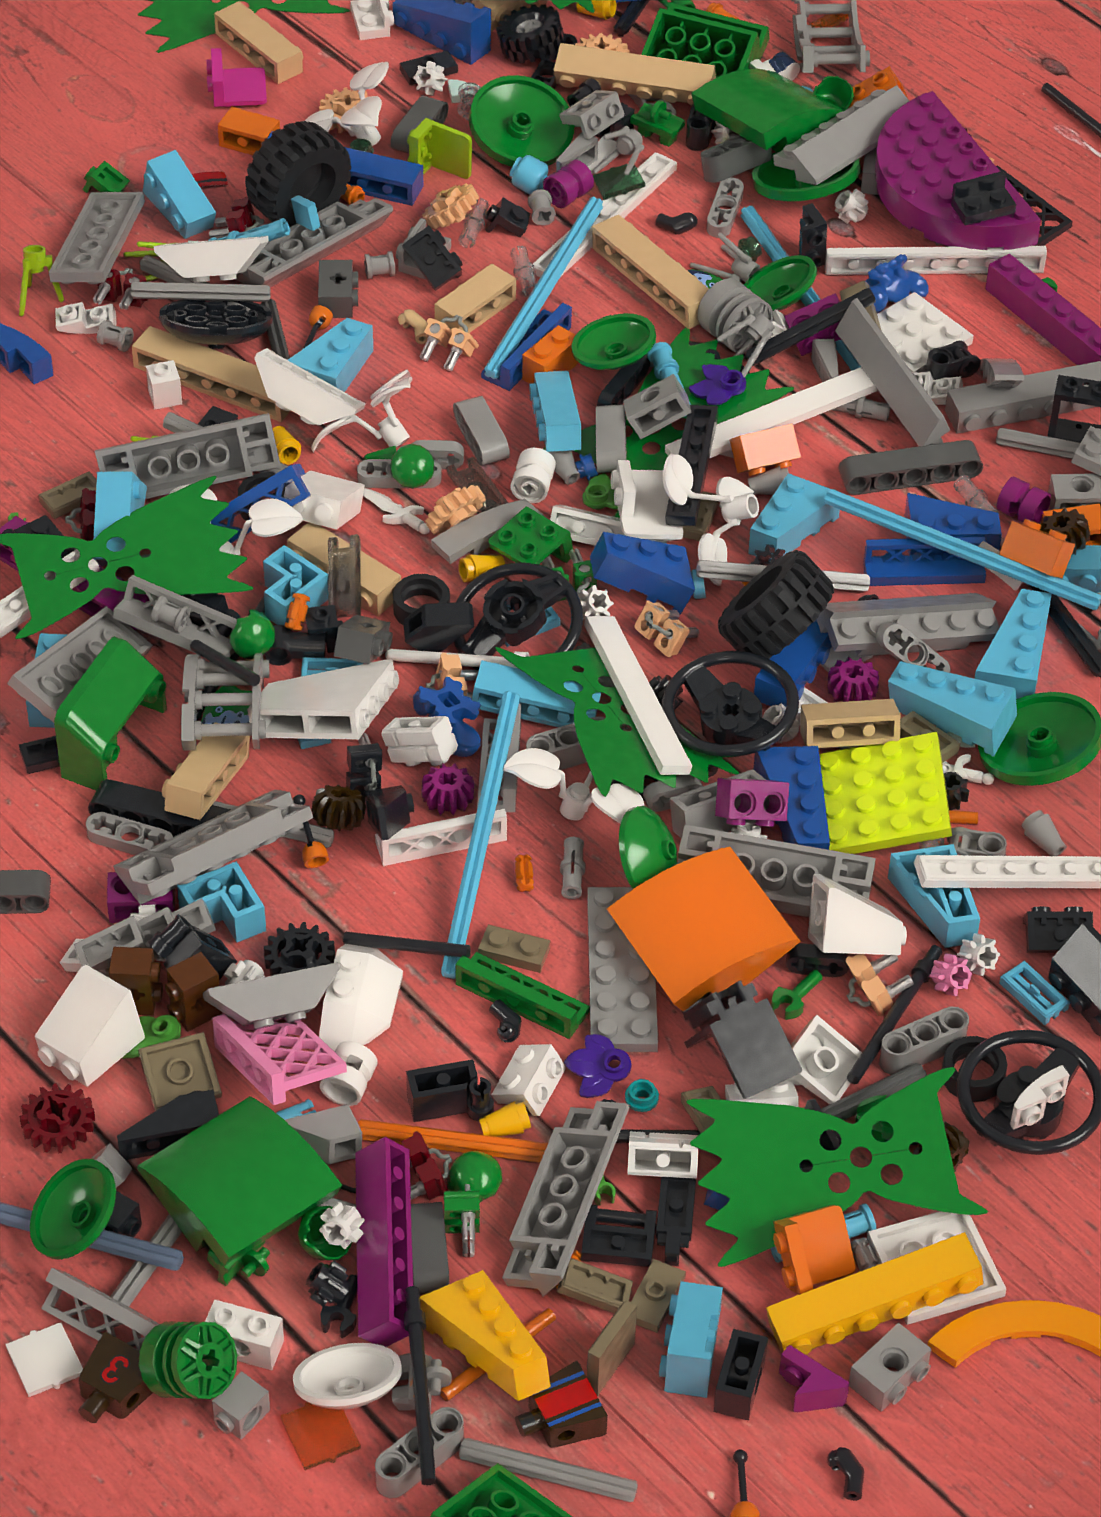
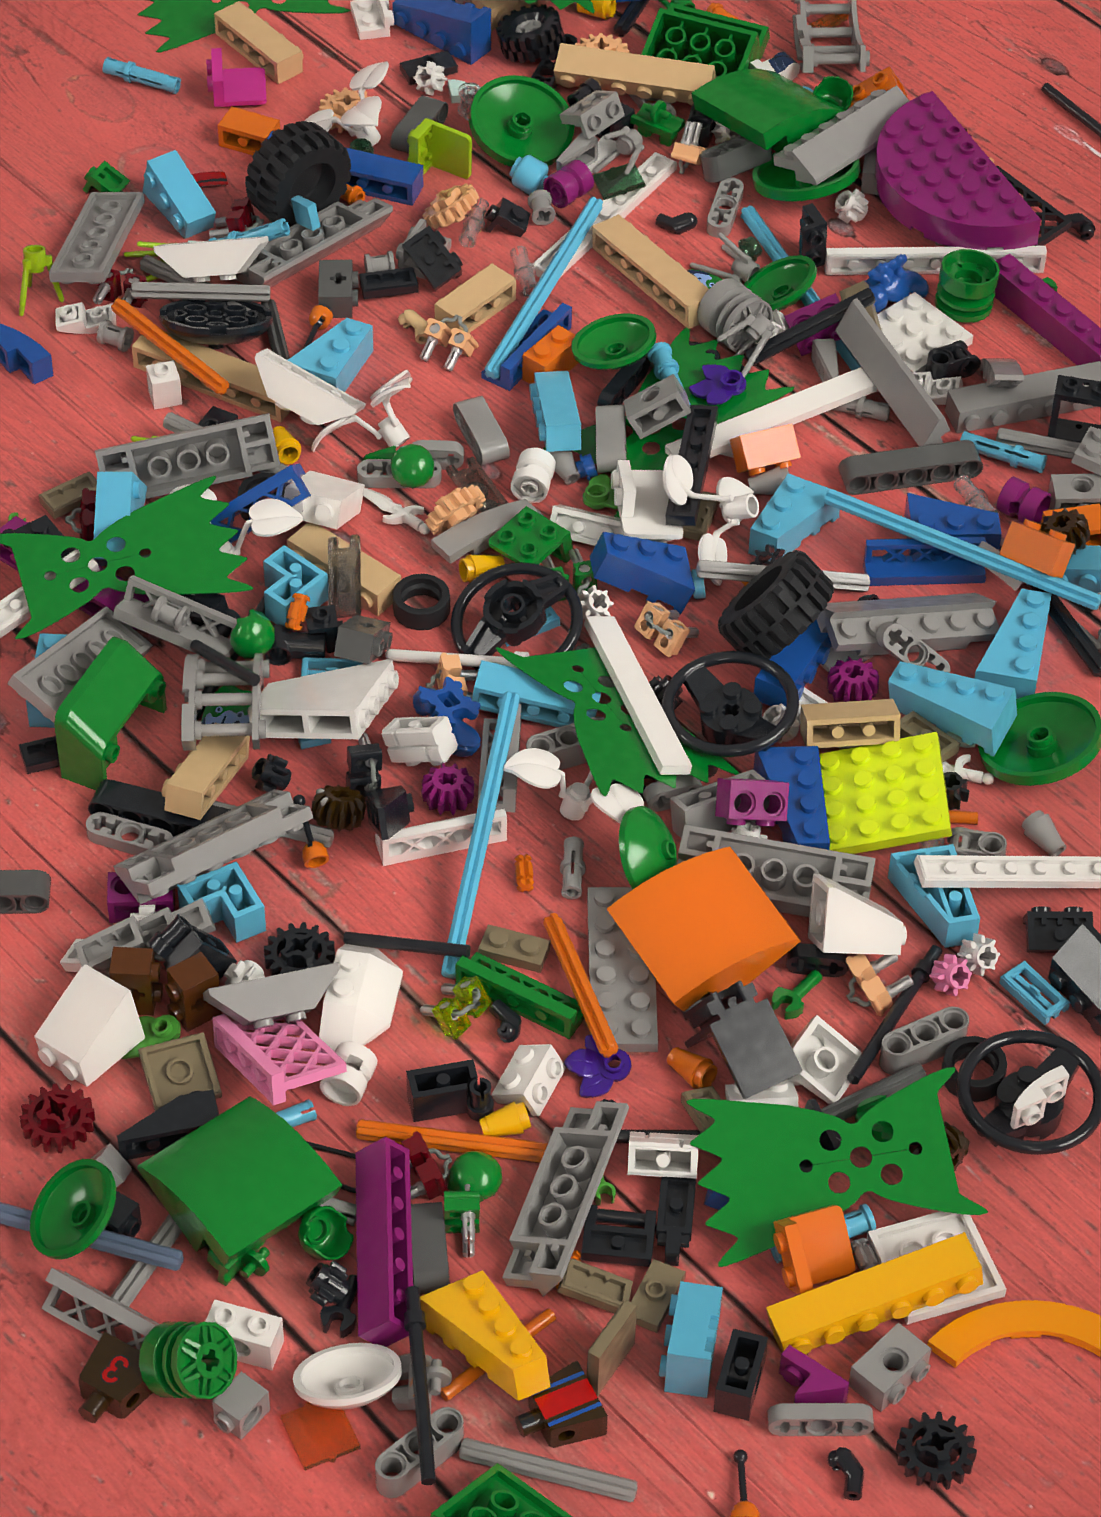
white piece [5,1322,83,1397] -> none
light grey slope [285,1104,362,1164] -> none
white gear [319,1202,365,1249] -> none
black slope [403,602,474,652] -> none
teal plate [625,1079,659,1112] -> none
black bracket [951,171,1016,225] -> none
none -> medium azure pin [102,57,181,94]
none -> orange axle [111,298,230,395]
none -> black gear [252,754,291,793]
none -> black plate [359,267,418,299]
none -> clear neon green piece [420,976,492,1040]
none -> orange axle [543,913,619,1058]
none -> orange cone [667,1047,717,1089]
none -> piece [671,121,708,174]
none -> light grey beam [767,1403,874,1436]
none -> black gear [895,1412,977,1490]
none -> green wheel [934,249,1000,323]
none -> medium azure pin [960,431,1047,473]
none -> black arm [1056,213,1095,240]

